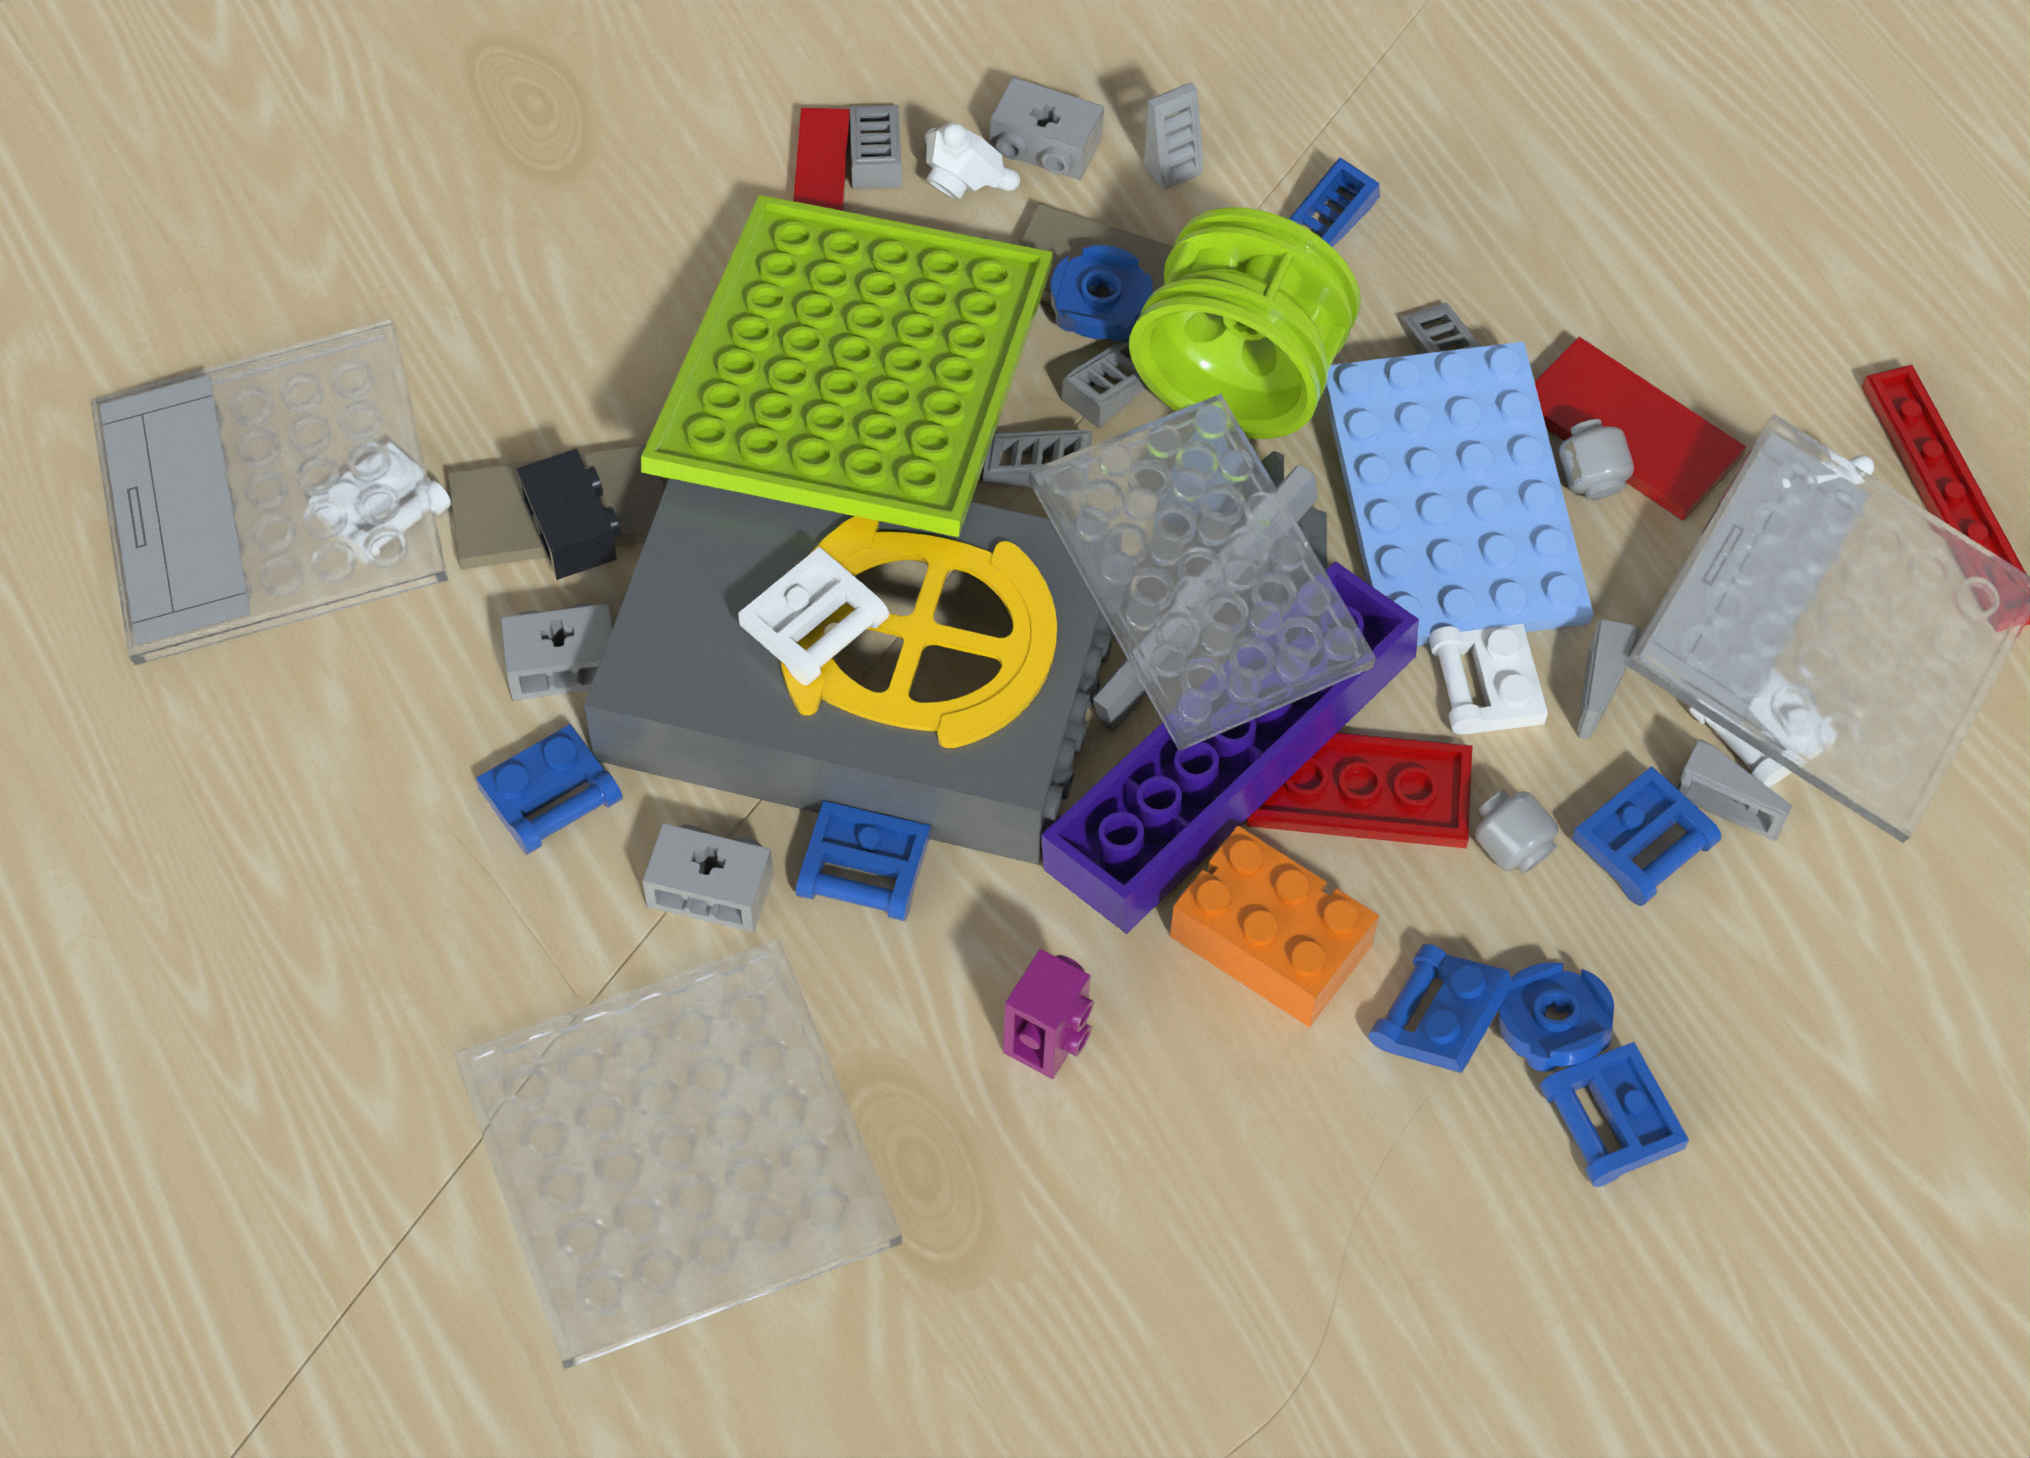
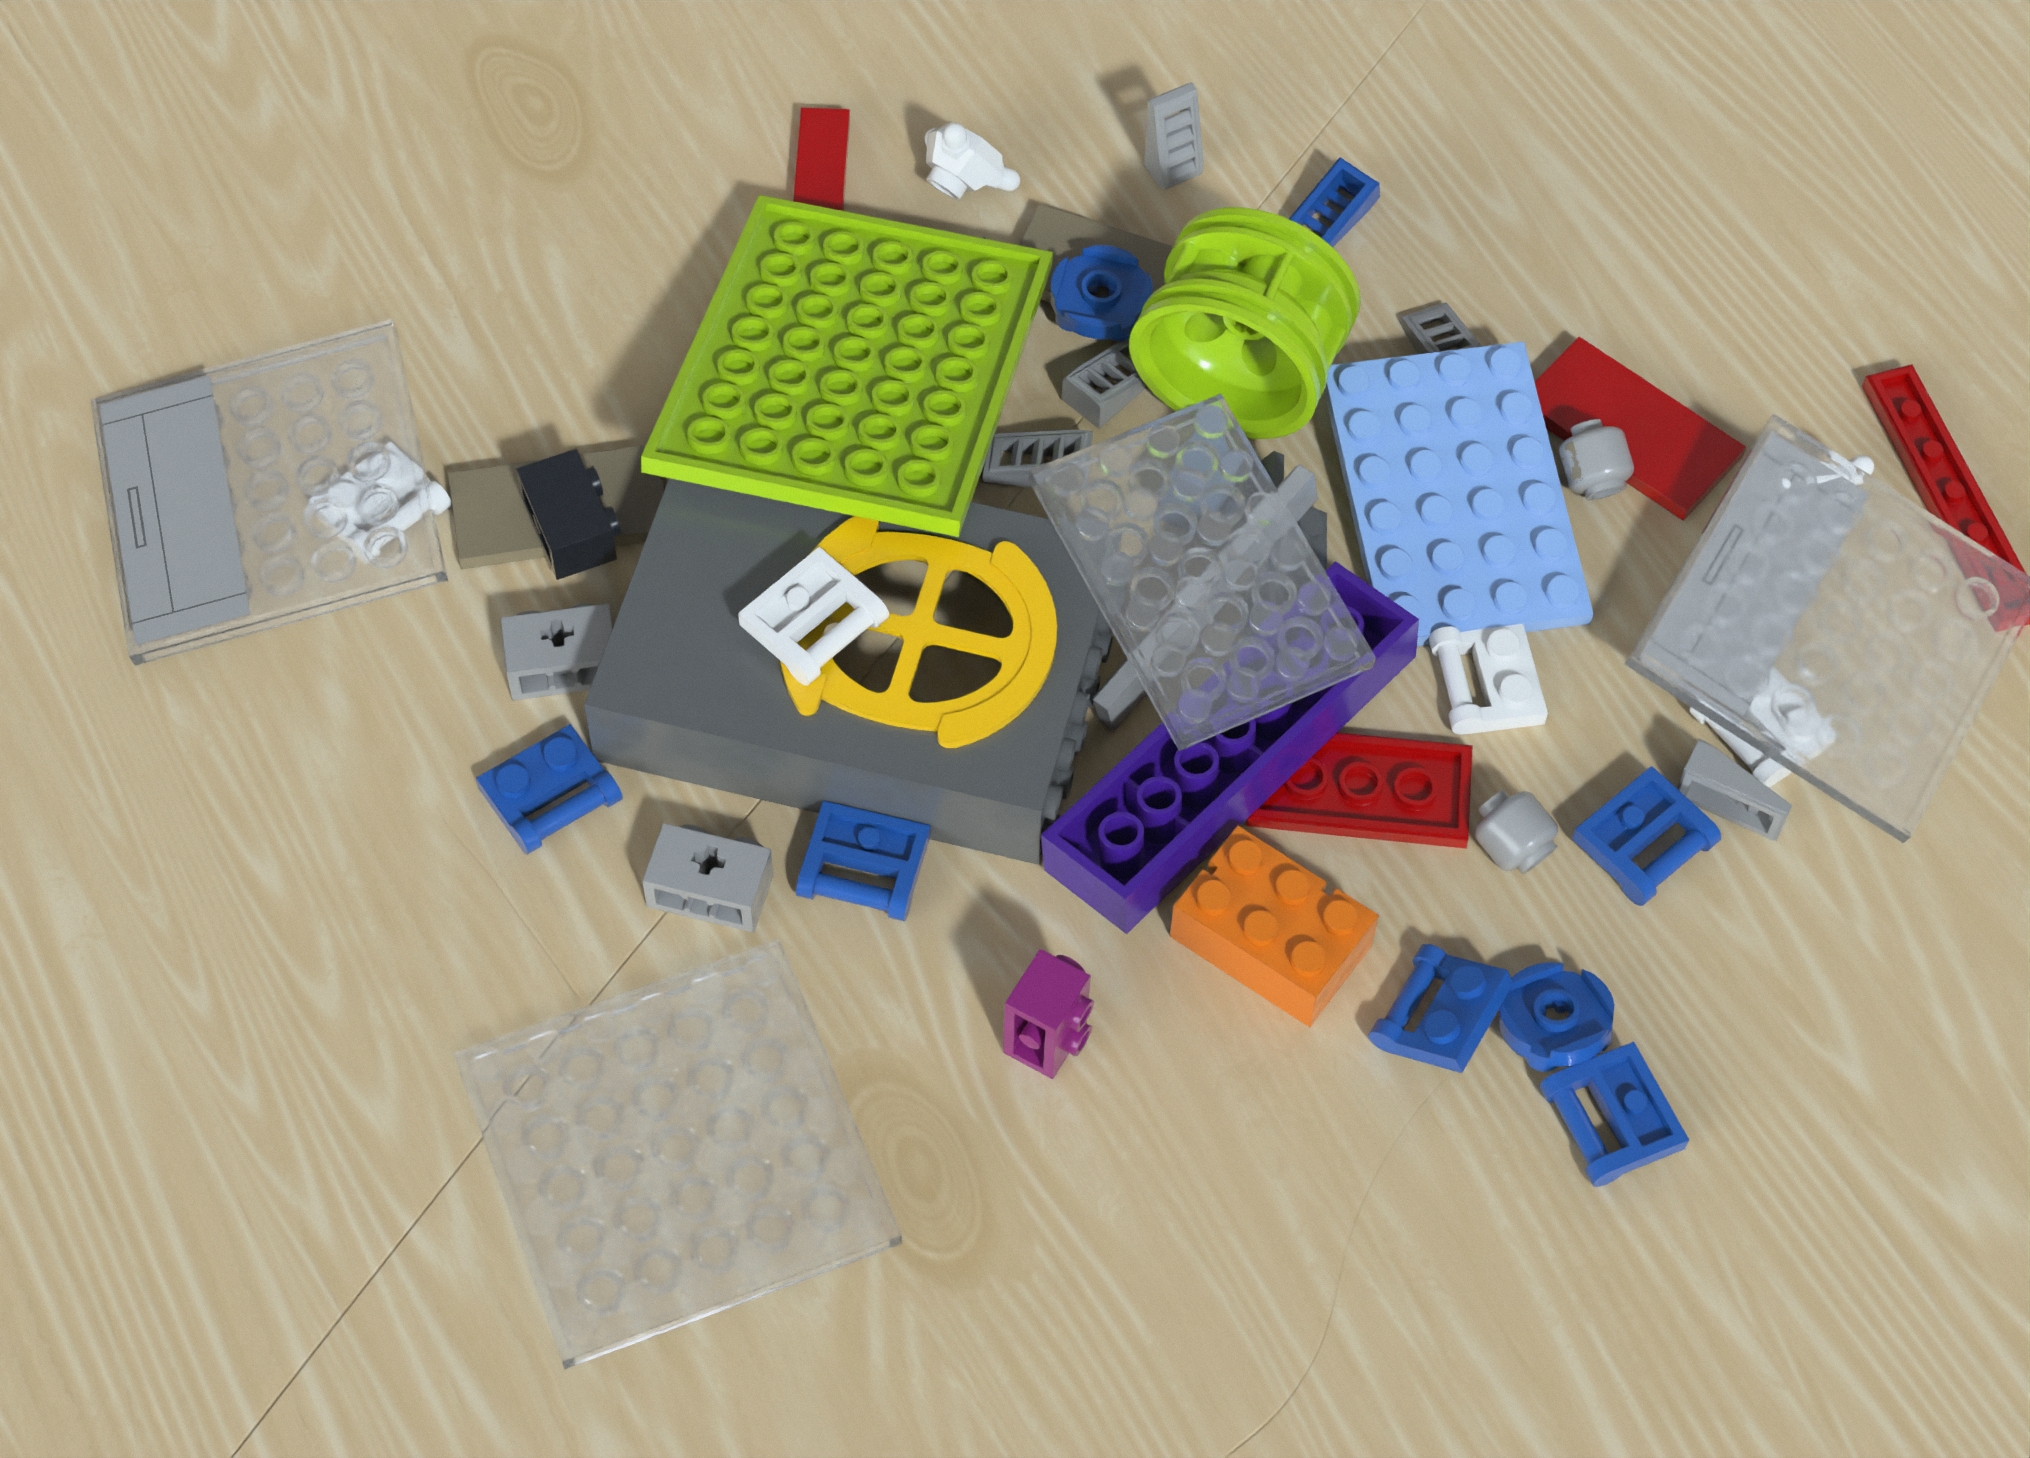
light grey slope [850,105,902,189] -> none
light grey brick [990,77,1104,180] -> none
light grey slope [1577,619,1641,739] -> none

